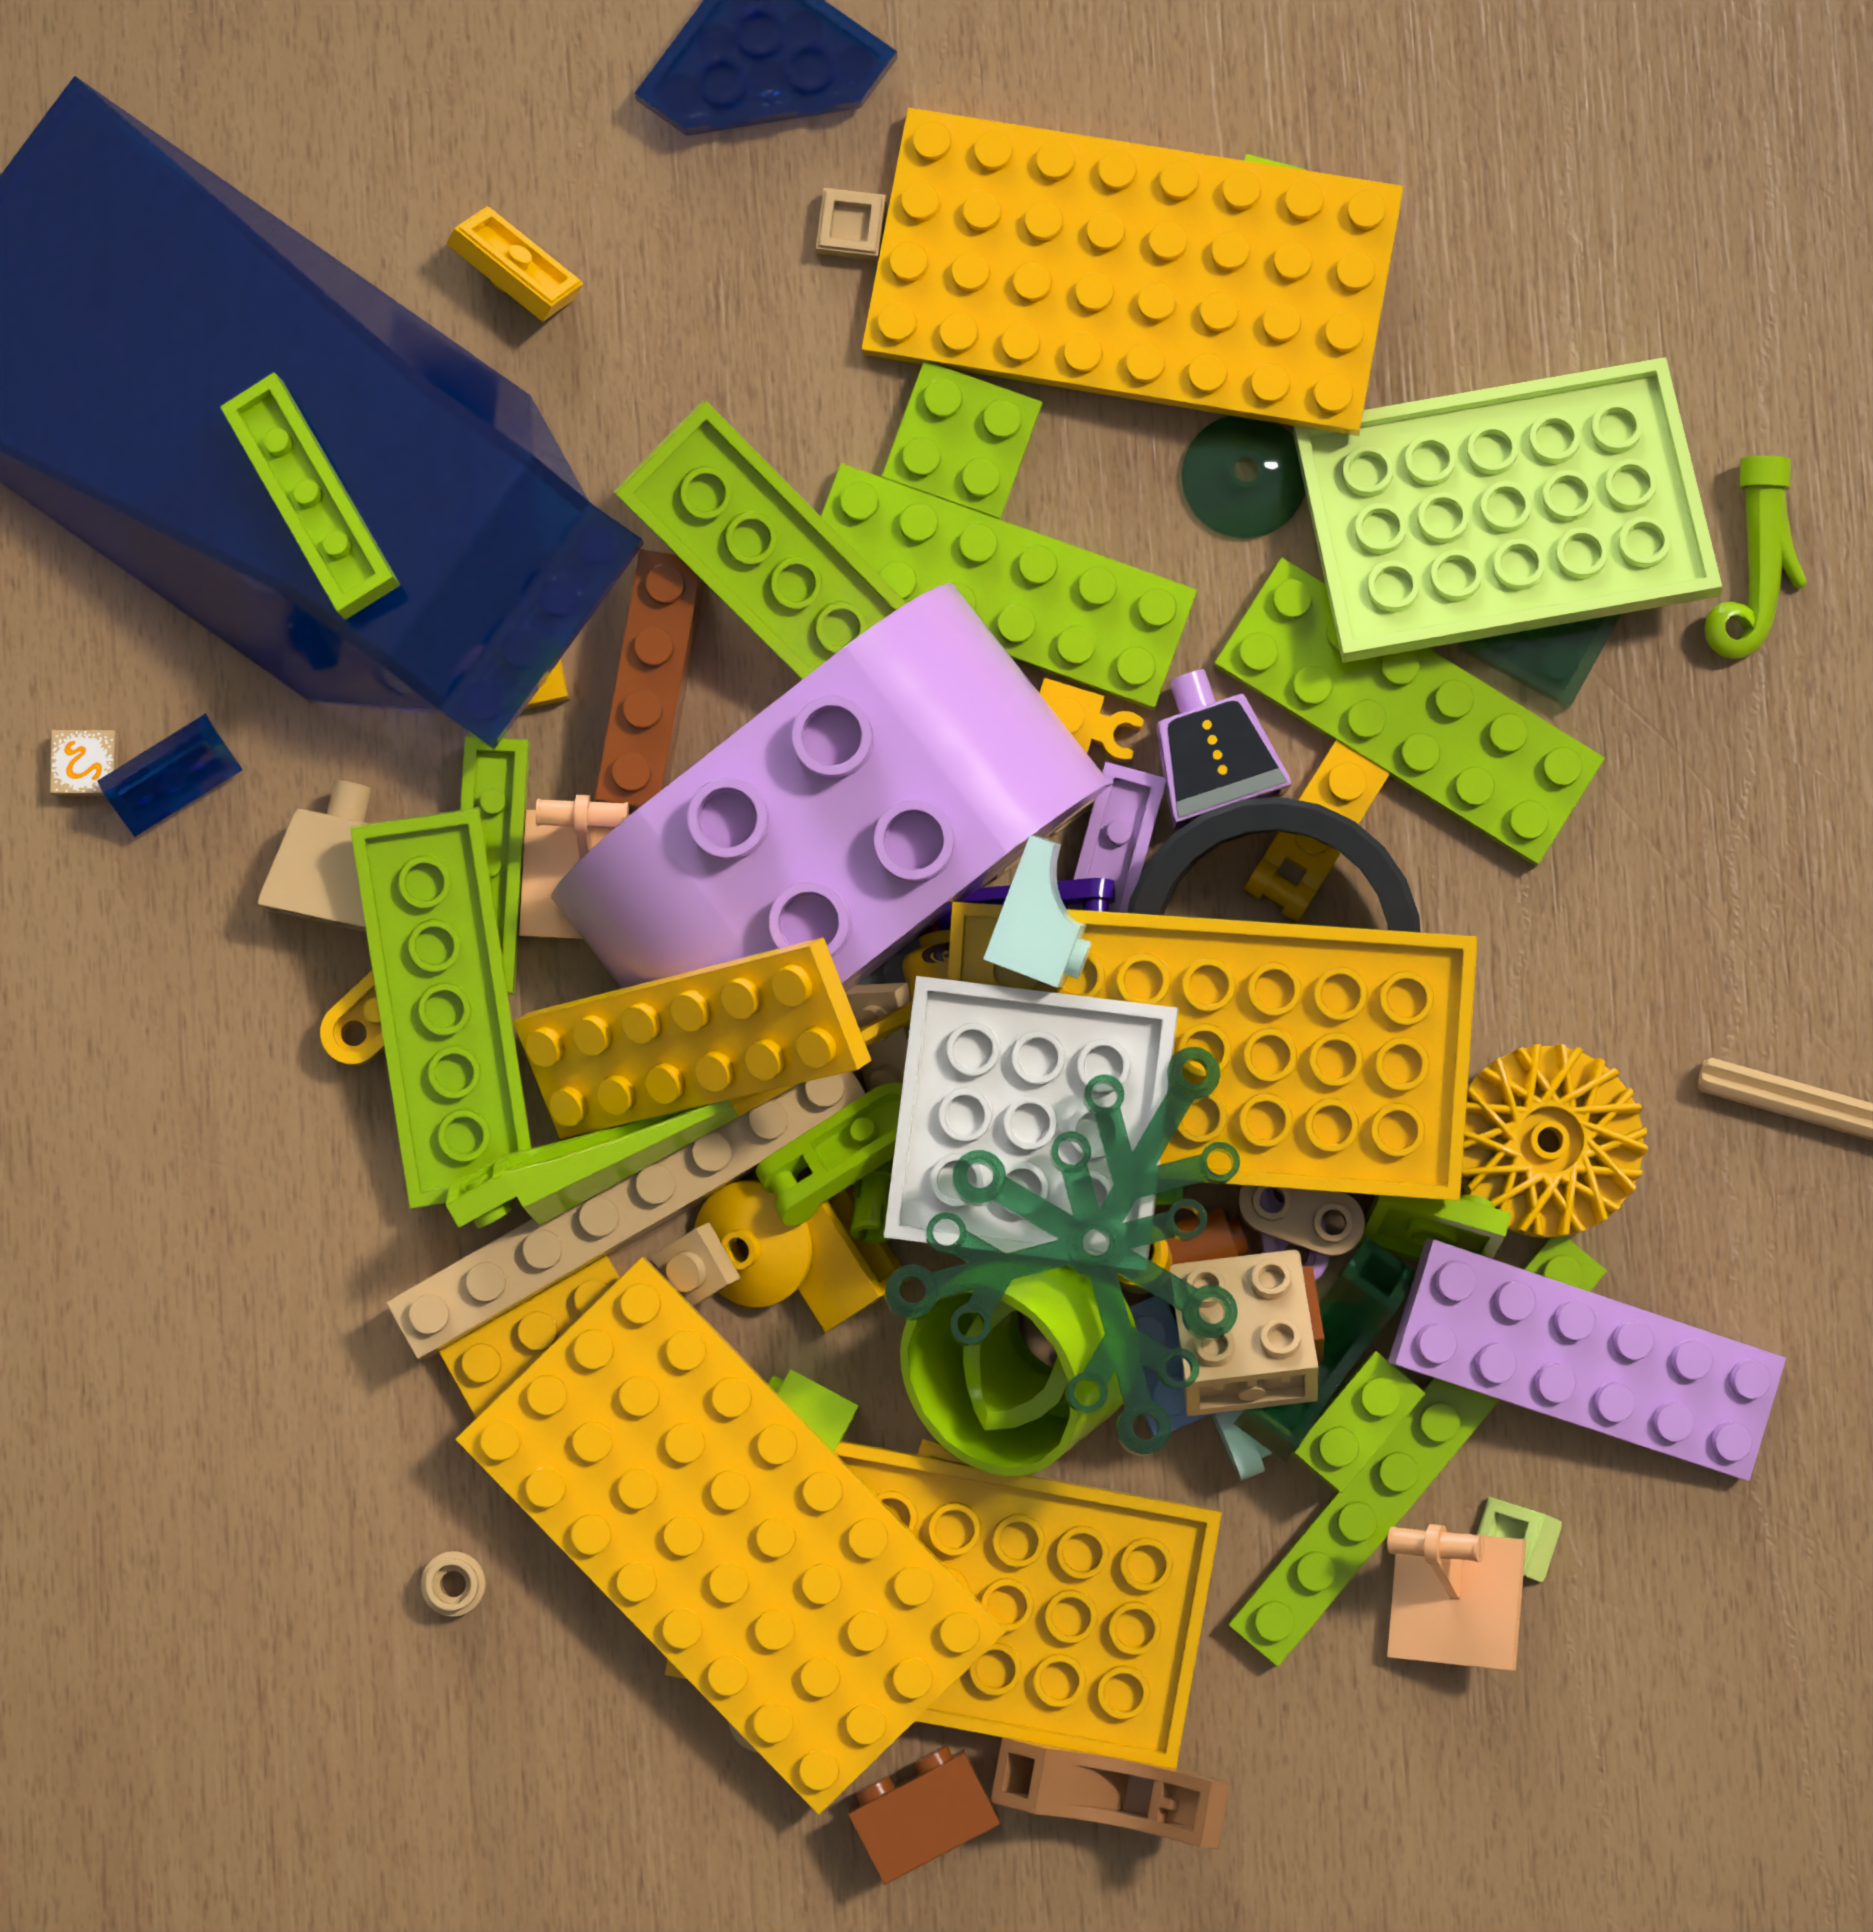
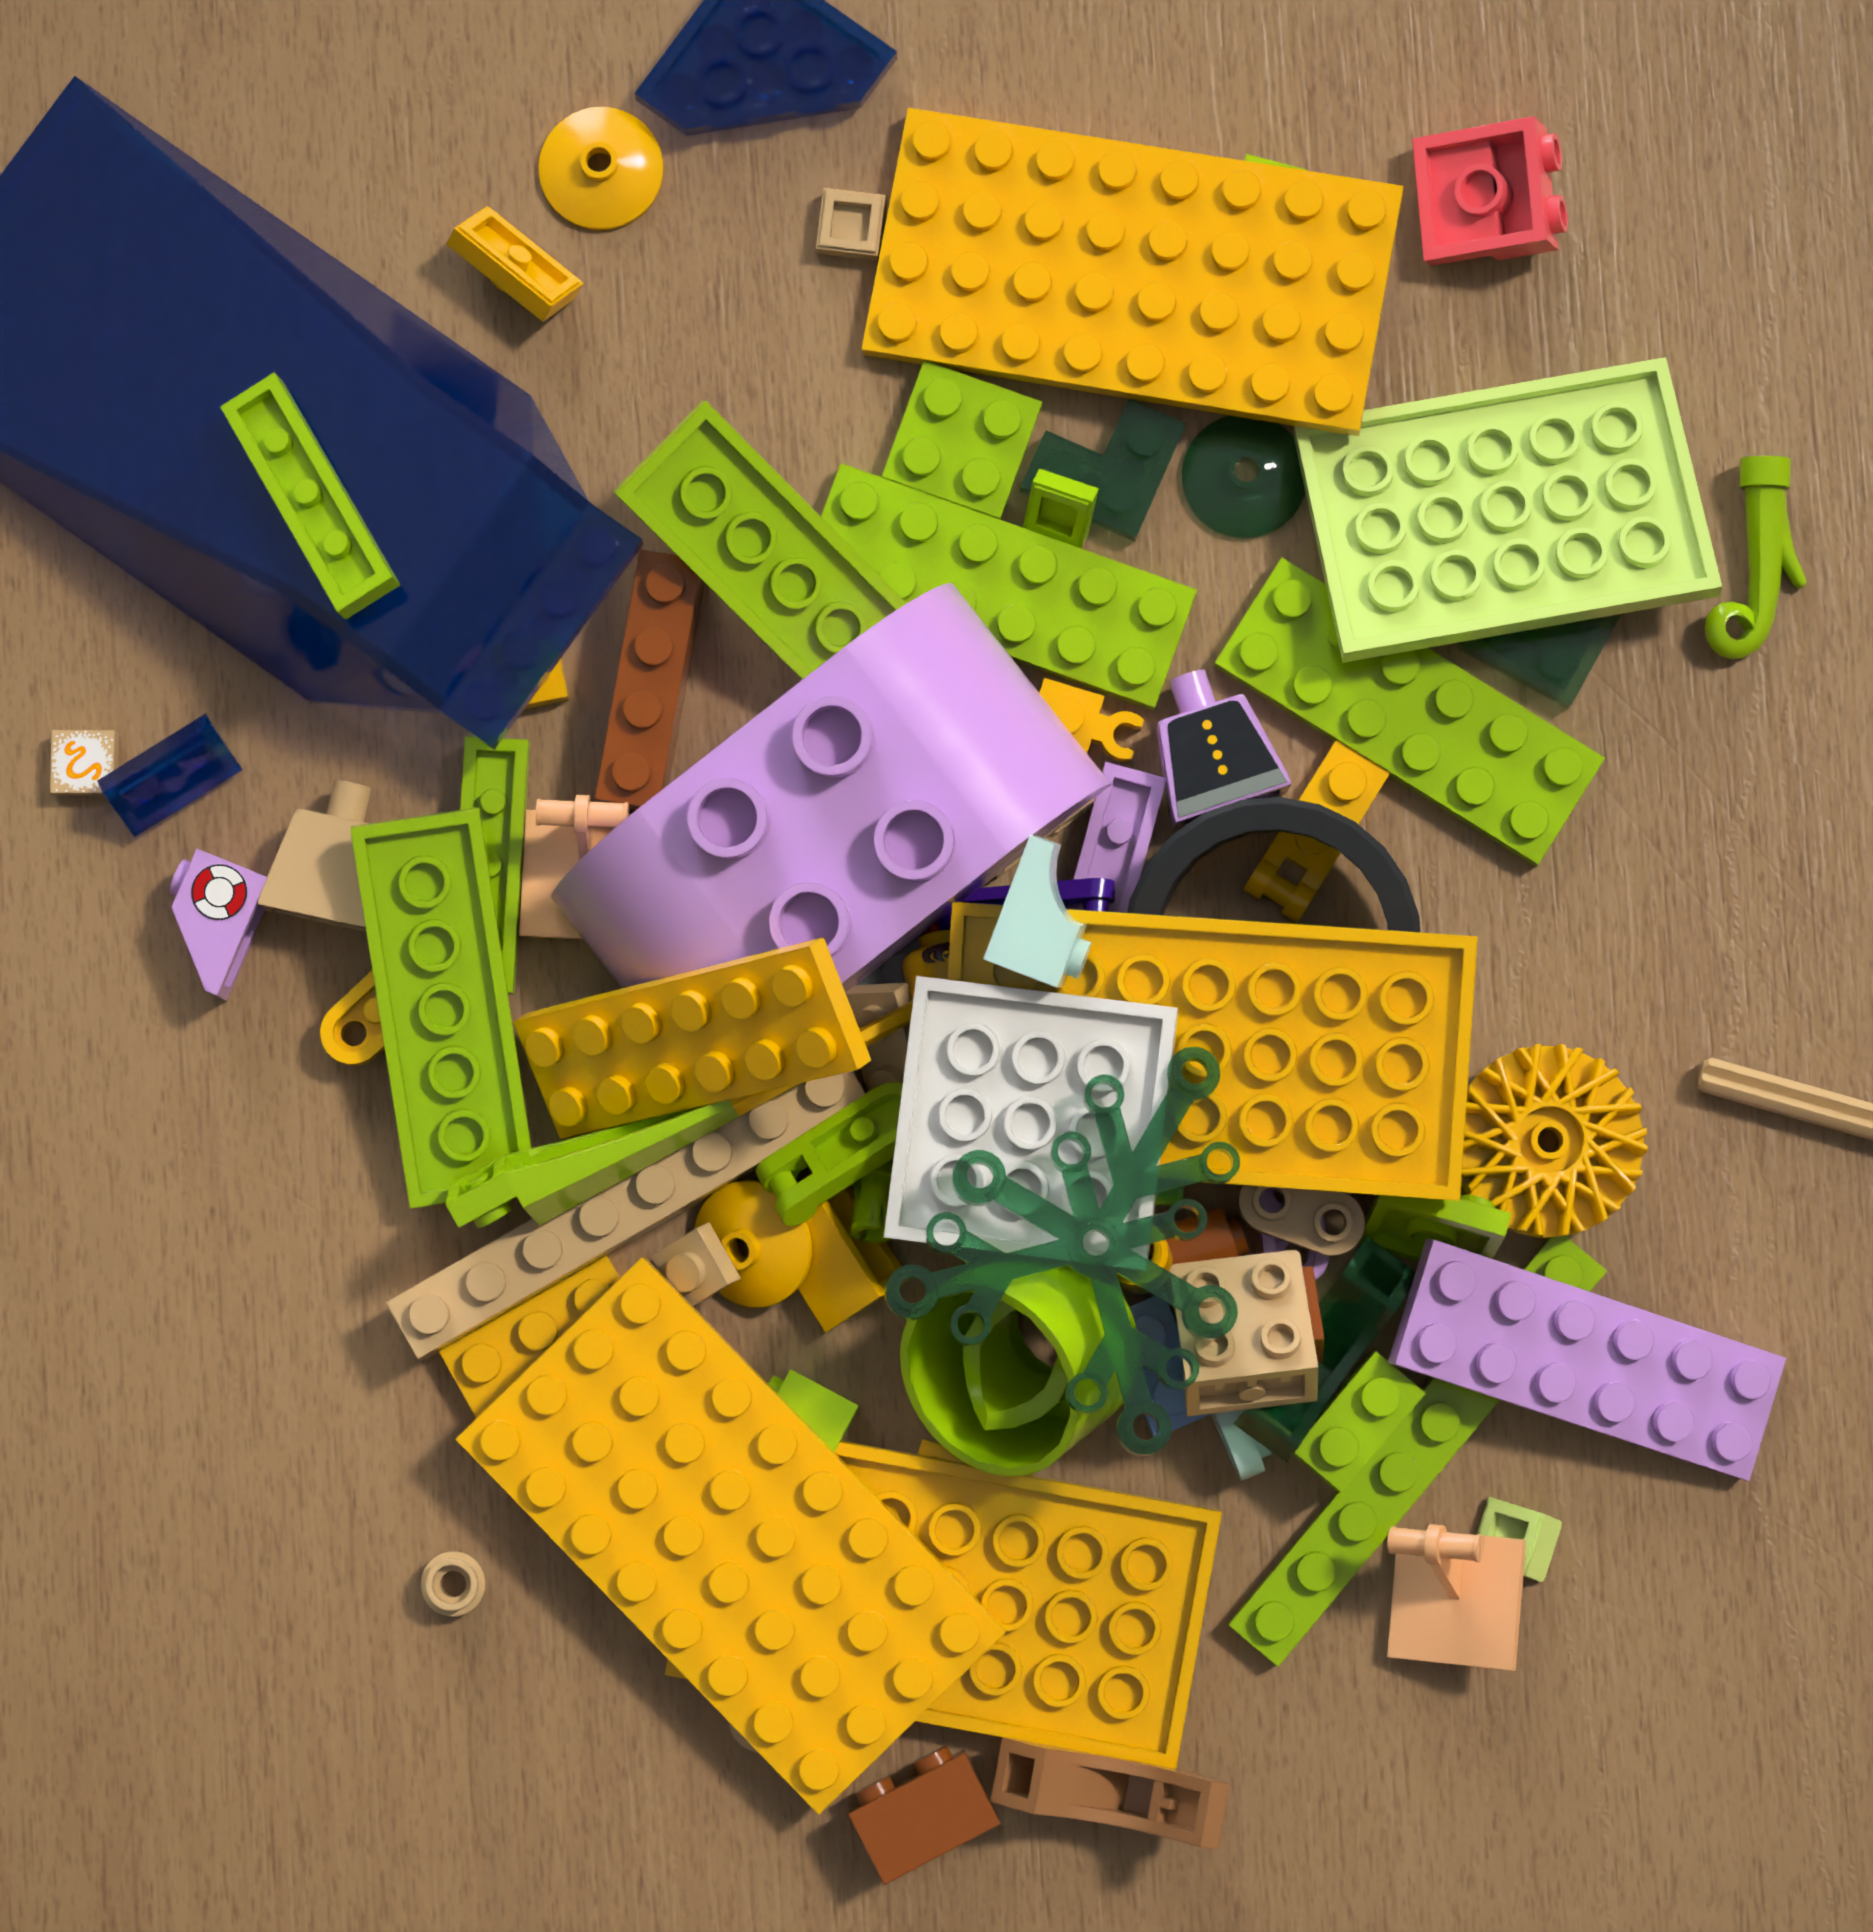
none -> lavender slope [169,848,267,1001]
none -> yellow dish [538,107,664,231]
none -> clear green plate [1020,399,1187,542]
none -> lime tile [1023,468,1099,548]
none -> coral plate [1412,116,1568,266]

